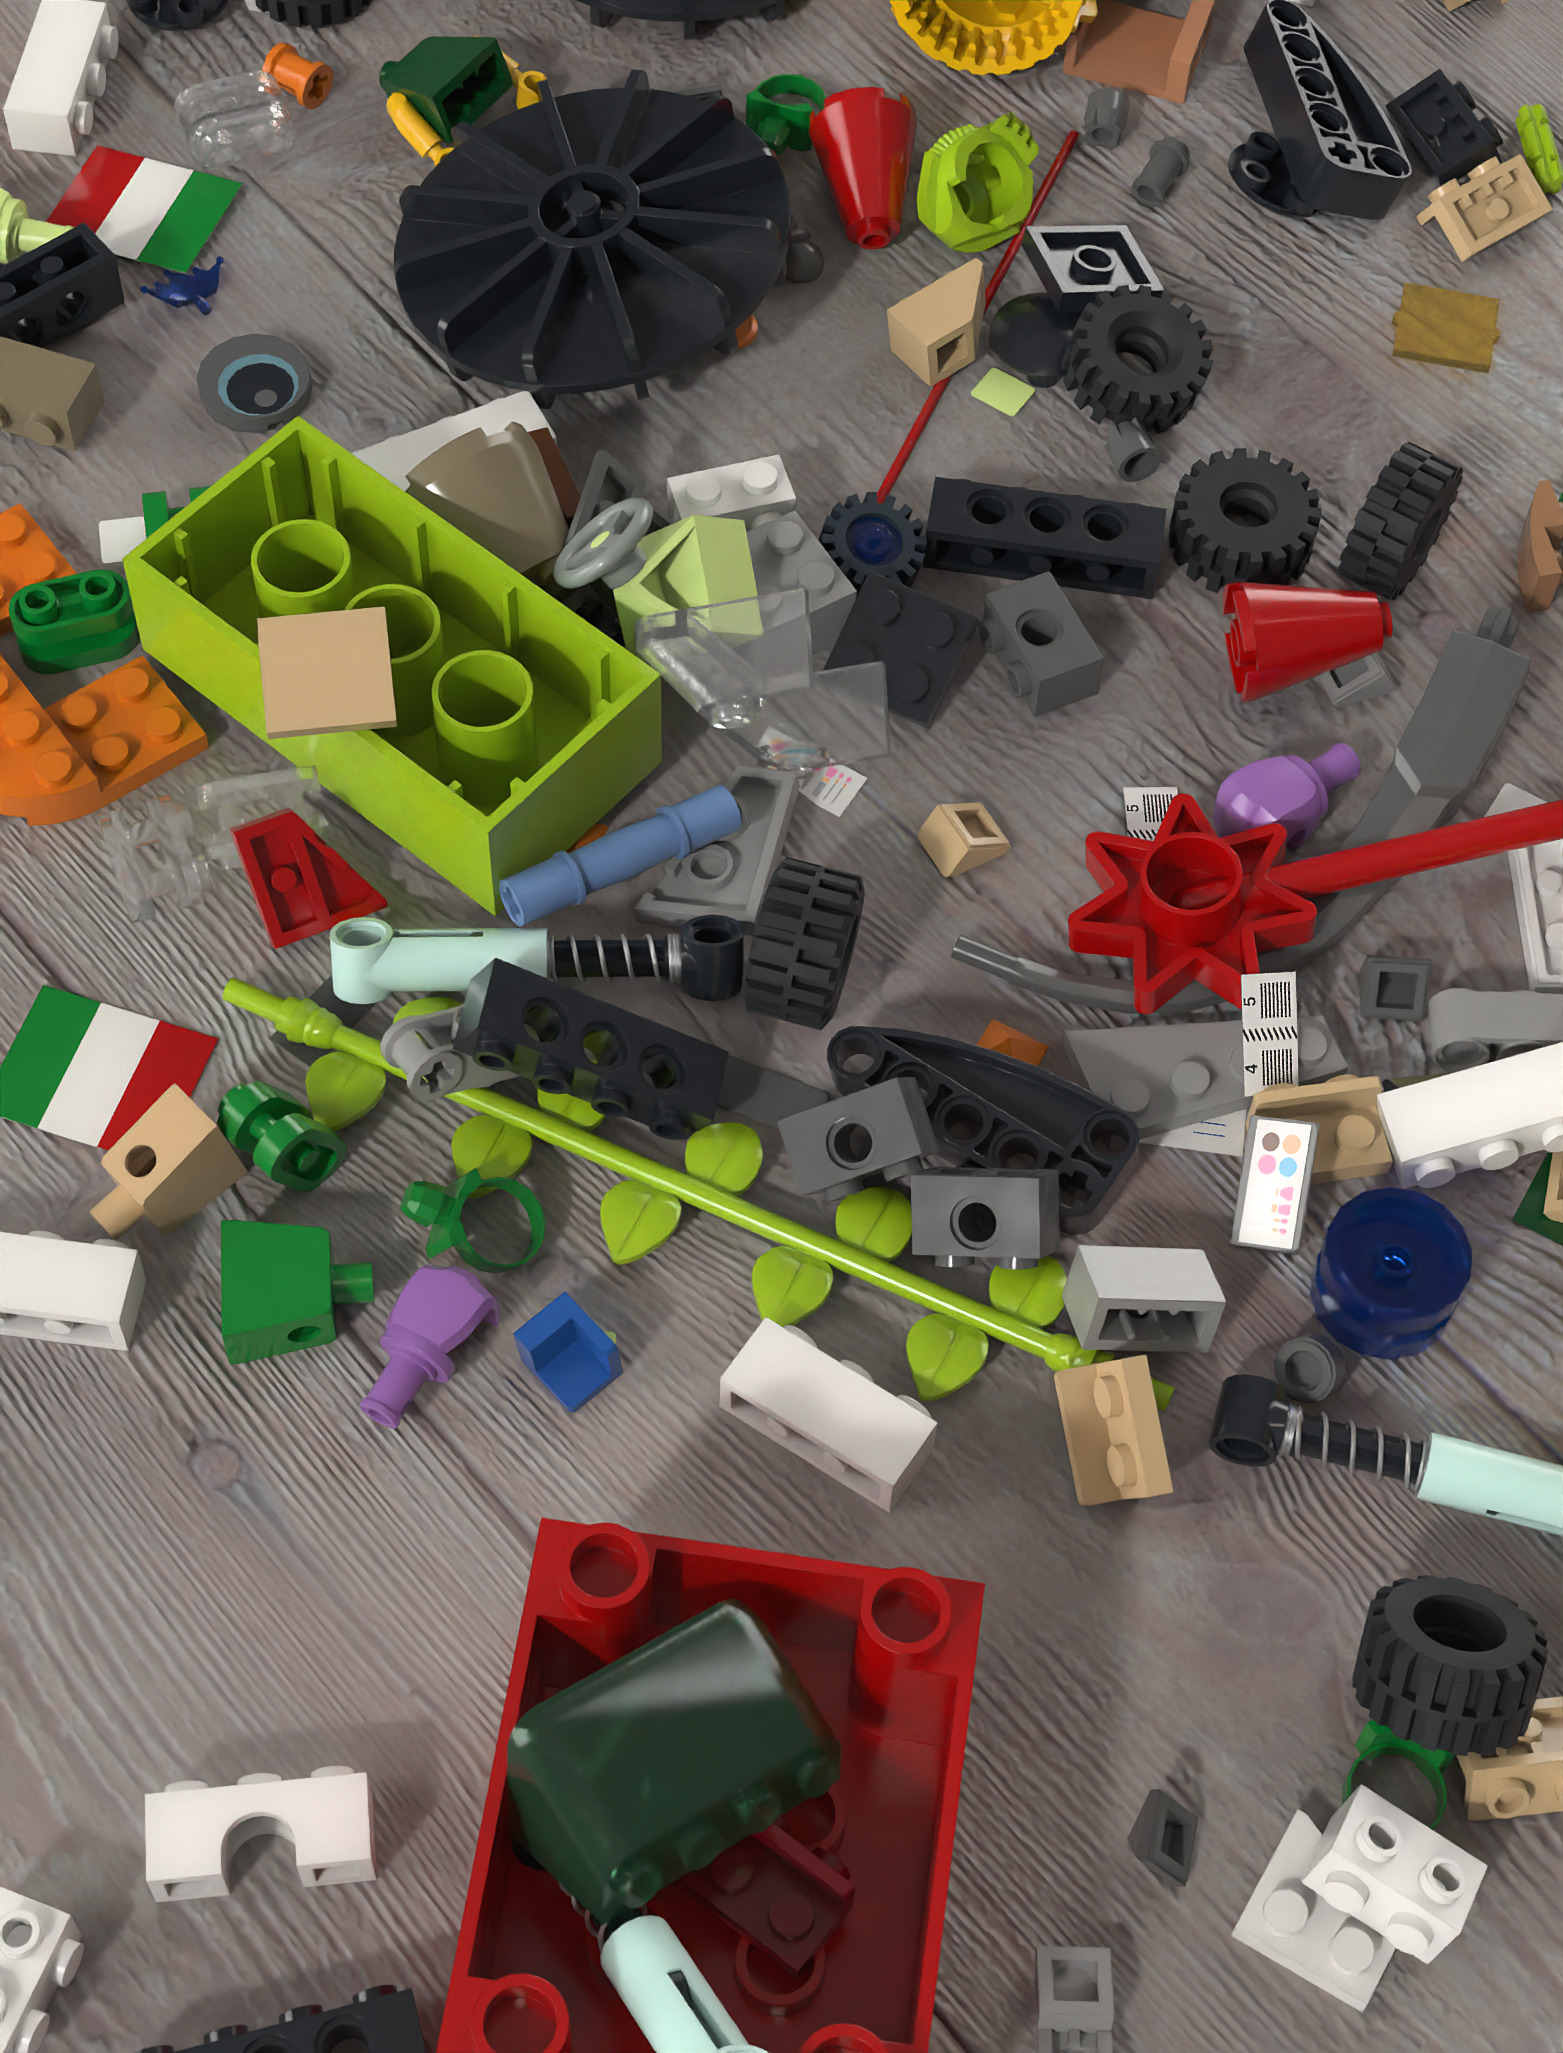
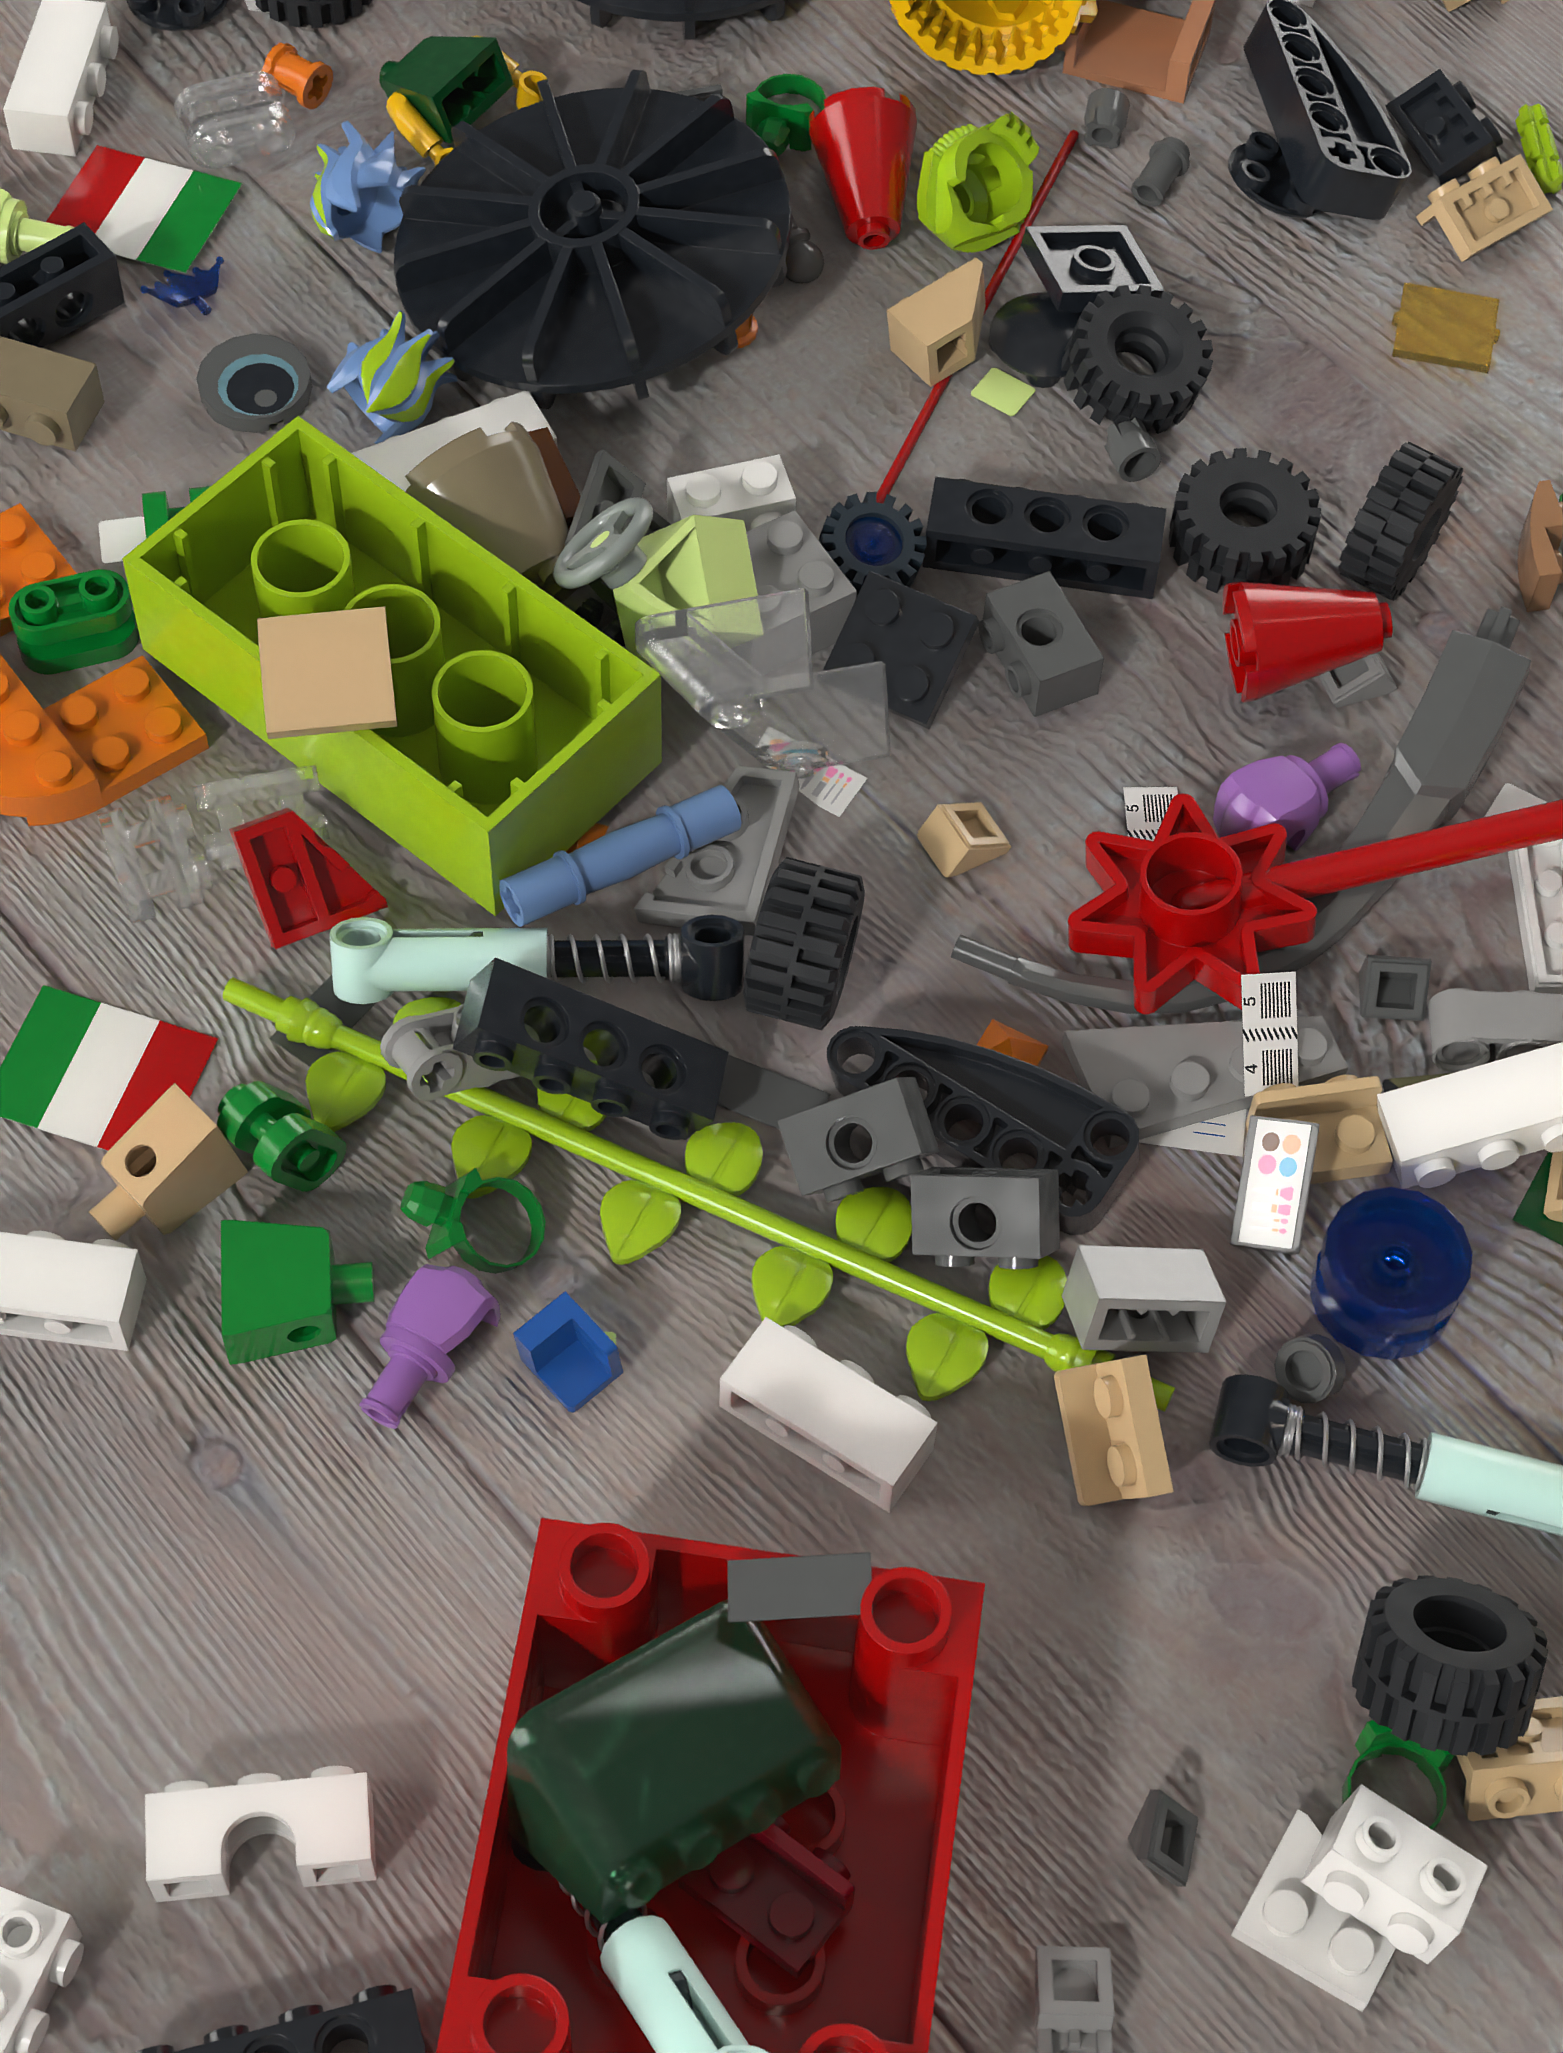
none -> medium blue hair [310,120,426,253]
none -> hair [327,310,458,444]
none -> dark grey sticker [728,1552,873,1623]

